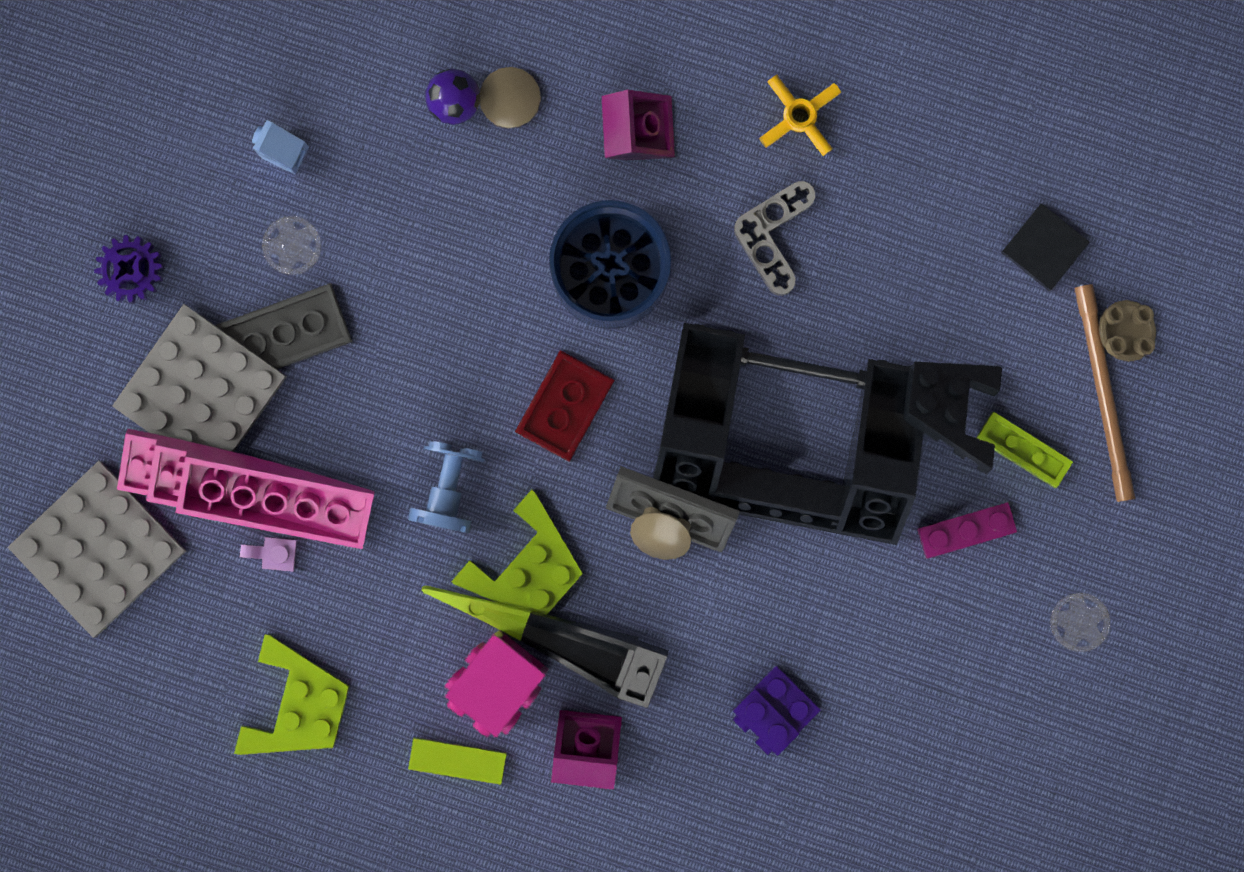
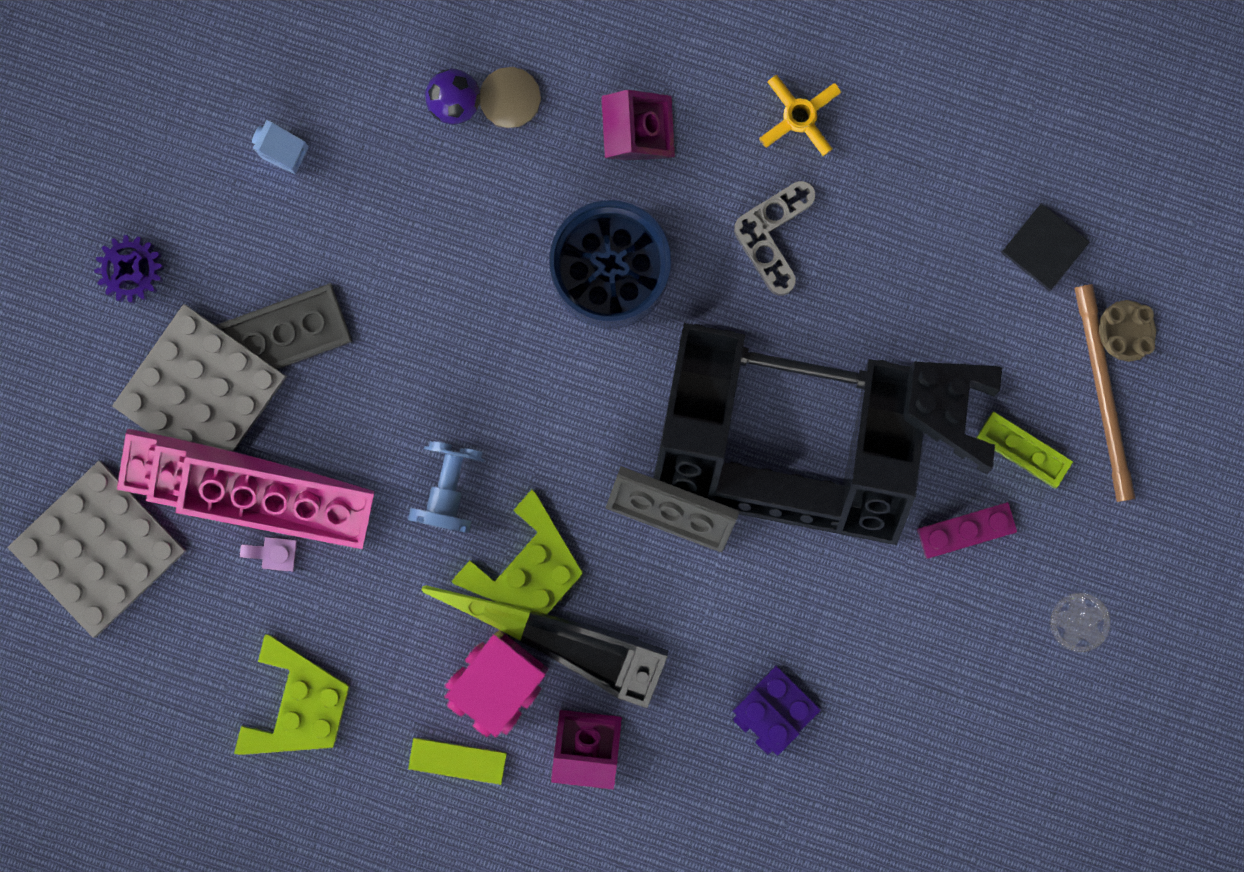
clear wheel [262,216,321,275] -> none
dark red tile [515,350,615,462] -> none
dark tan dish [630,507,691,560] -> none

